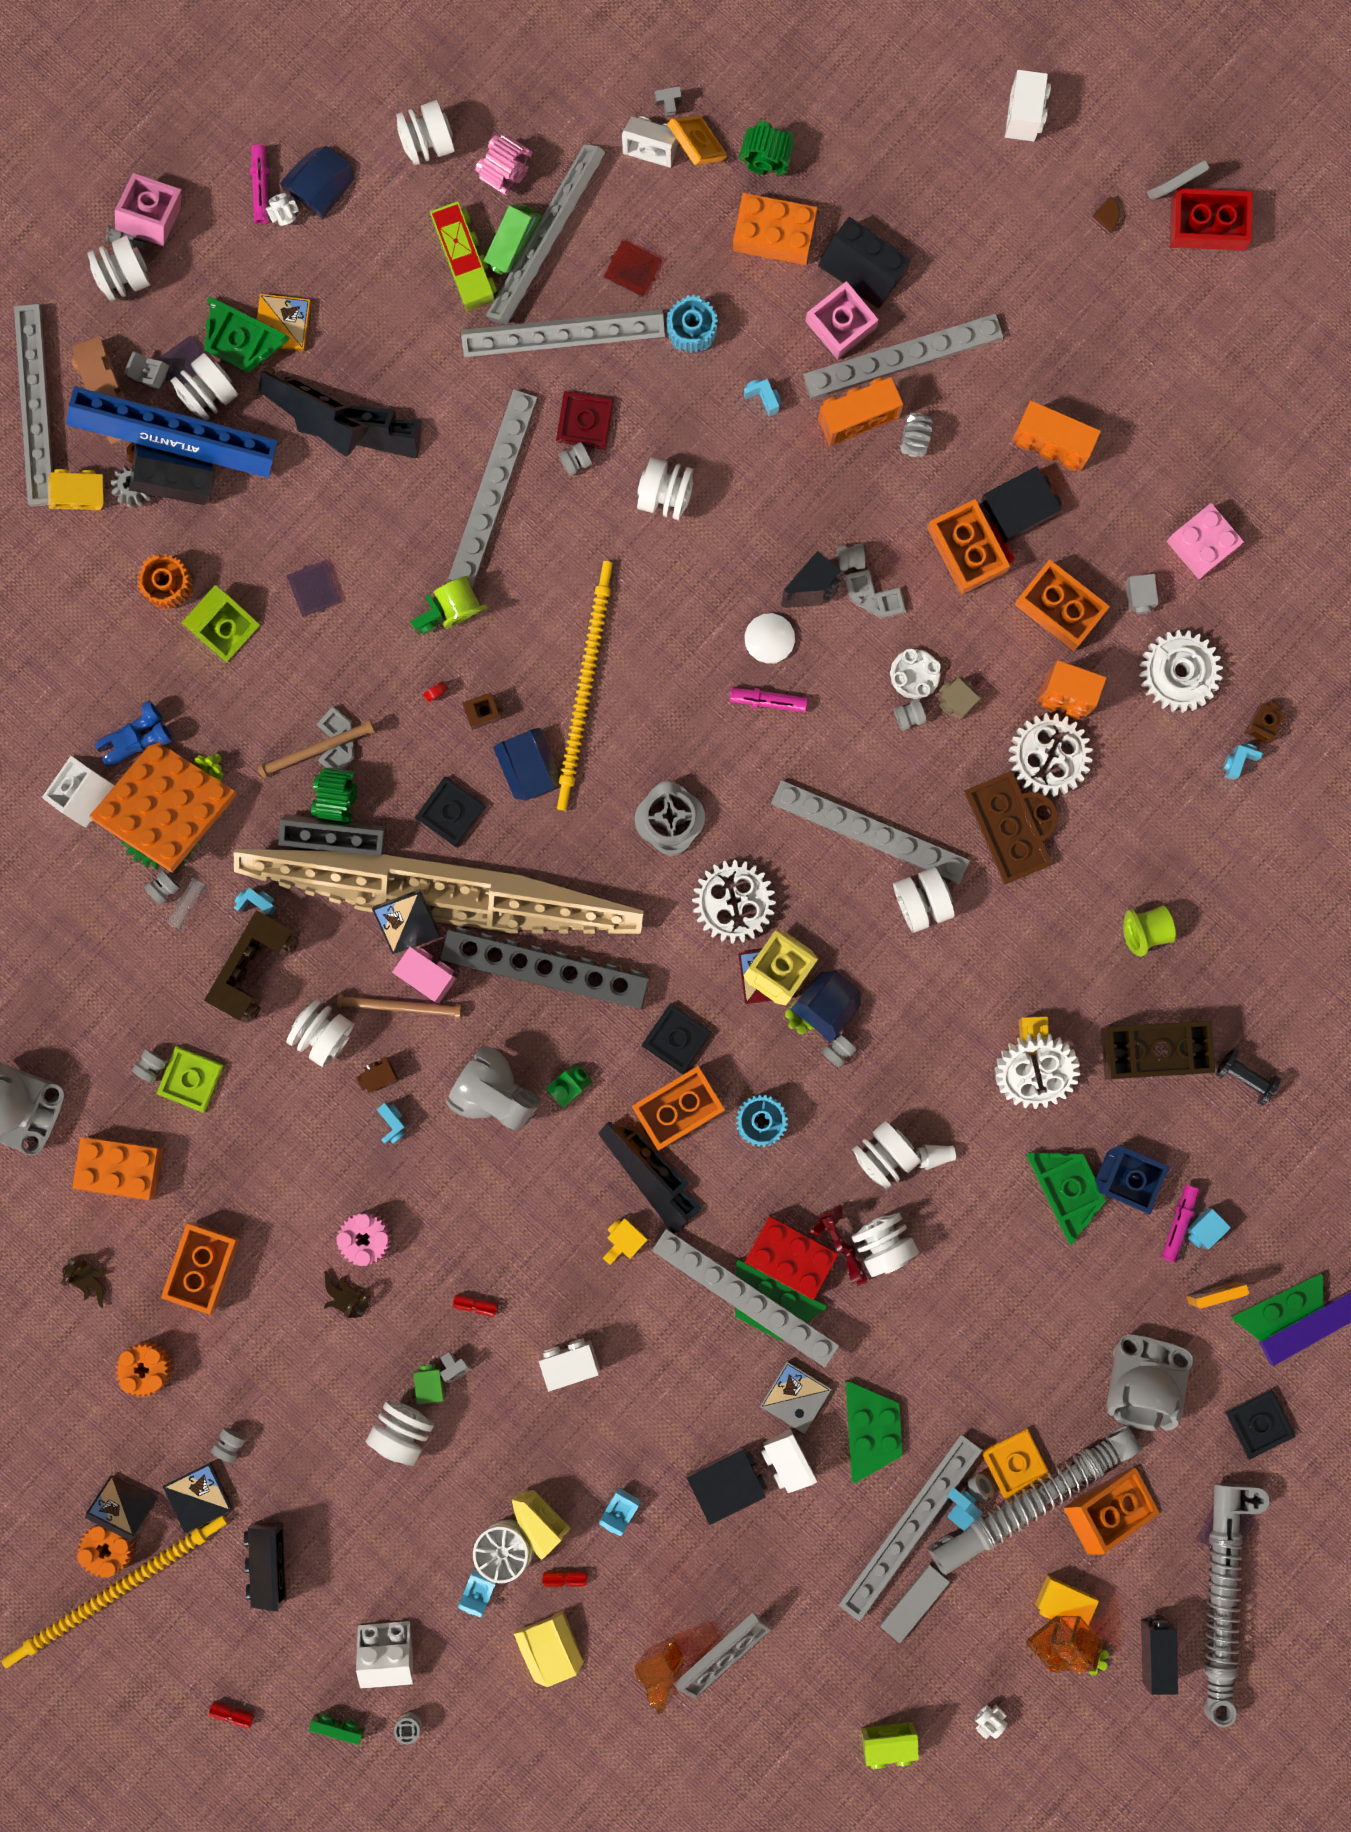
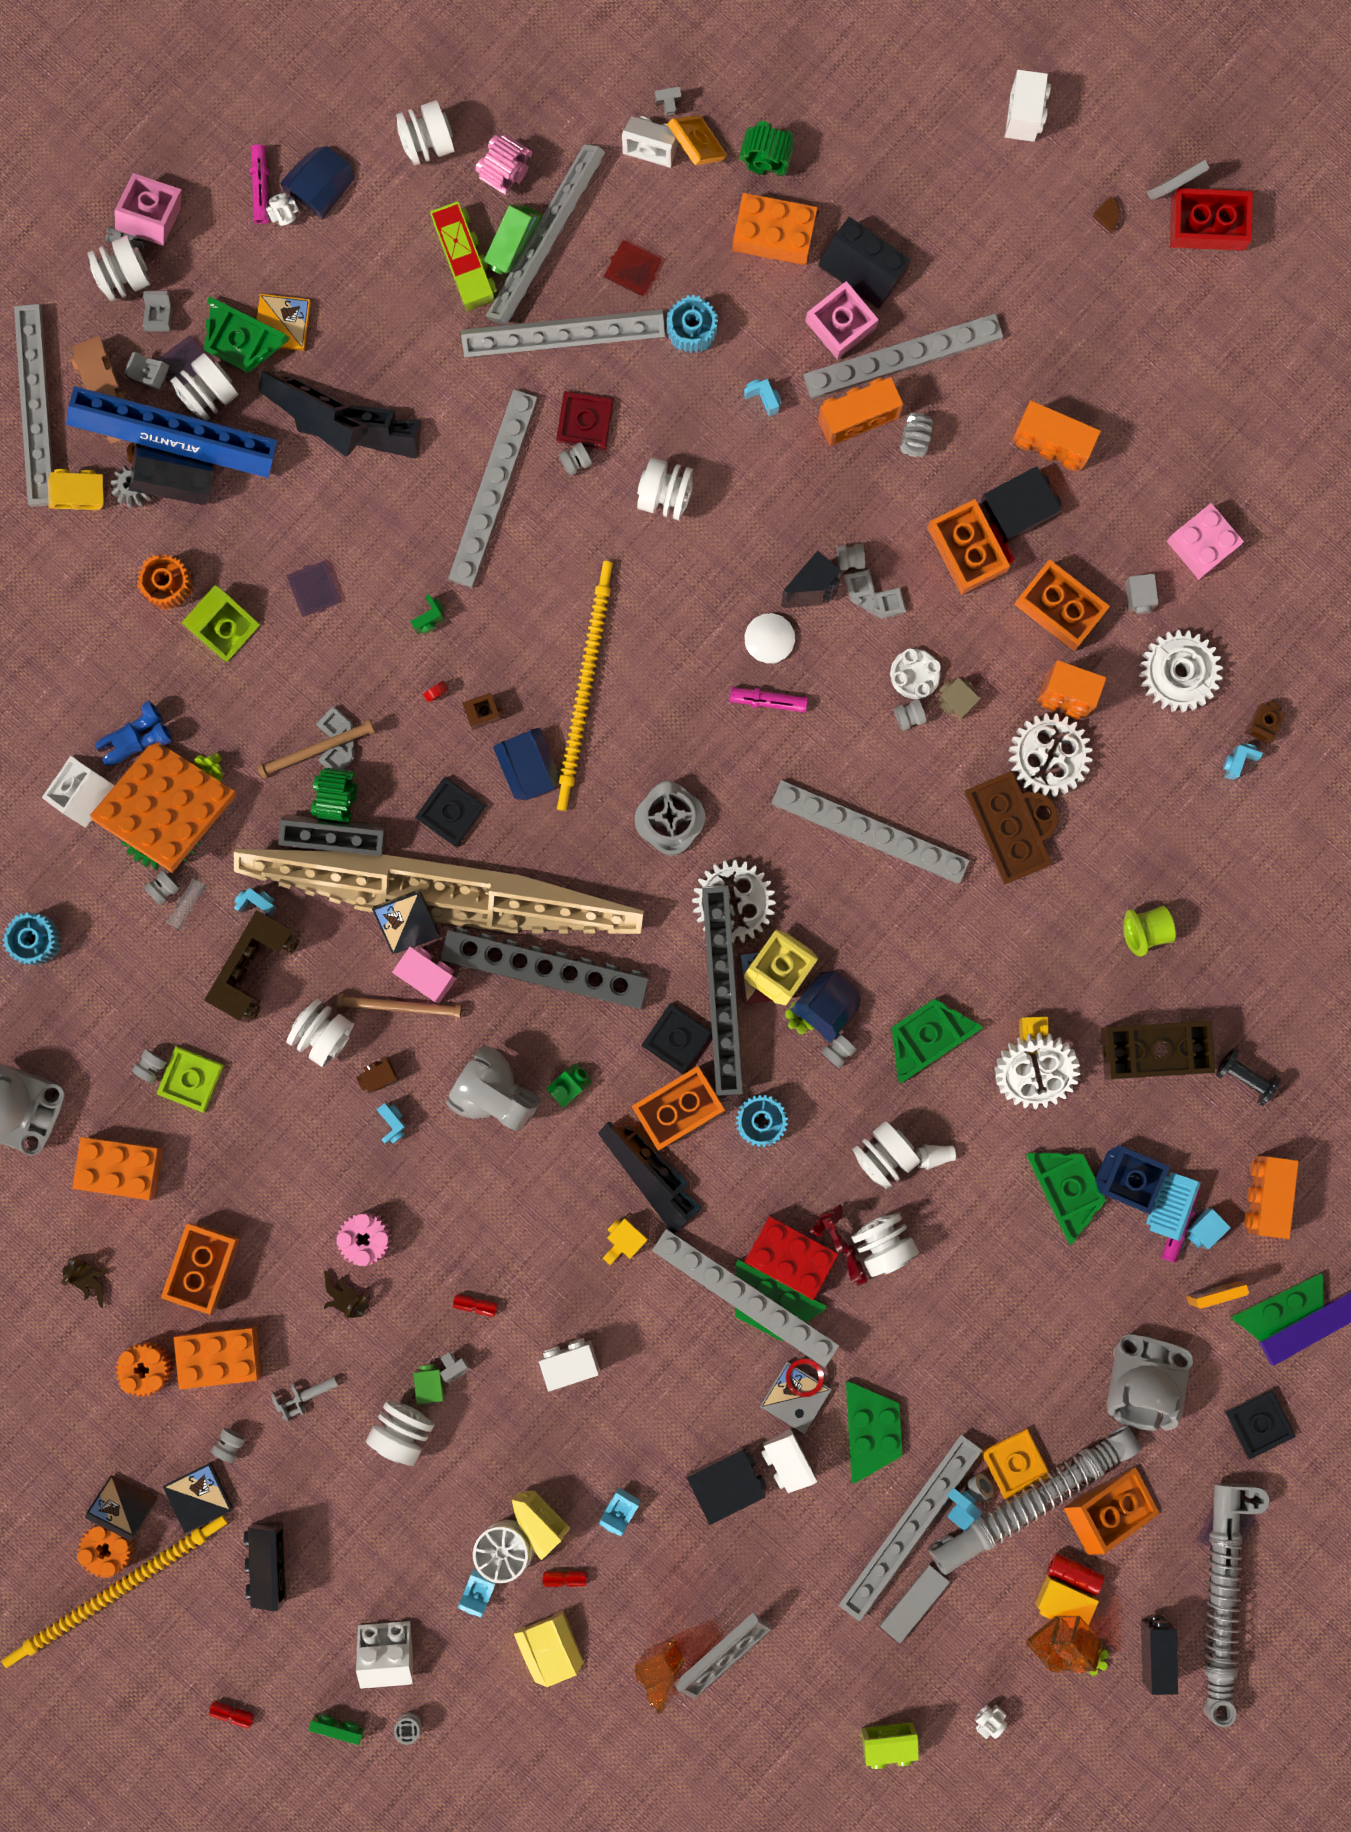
lime piece [433,576,488,629] -> none
white wheel [893,867,955,933] -> none
none -> medium azure brick [2,912,61,966]
none -> light grey bracket [143,291,173,331]
none -> orange brick [174,1326,262,1390]
none -> light grey piece [271,1376,339,1422]
none -> dark grey brick [702,885,743,1096]
none -> red piece [786,1359,824,1397]
none -> green wing [891,999,983,1084]
none -> red axle [1047,1553,1105,1596]
none -> medium azure window [1146,1172,1201,1241]
none -> orange brick [1244,1156,1299,1239]

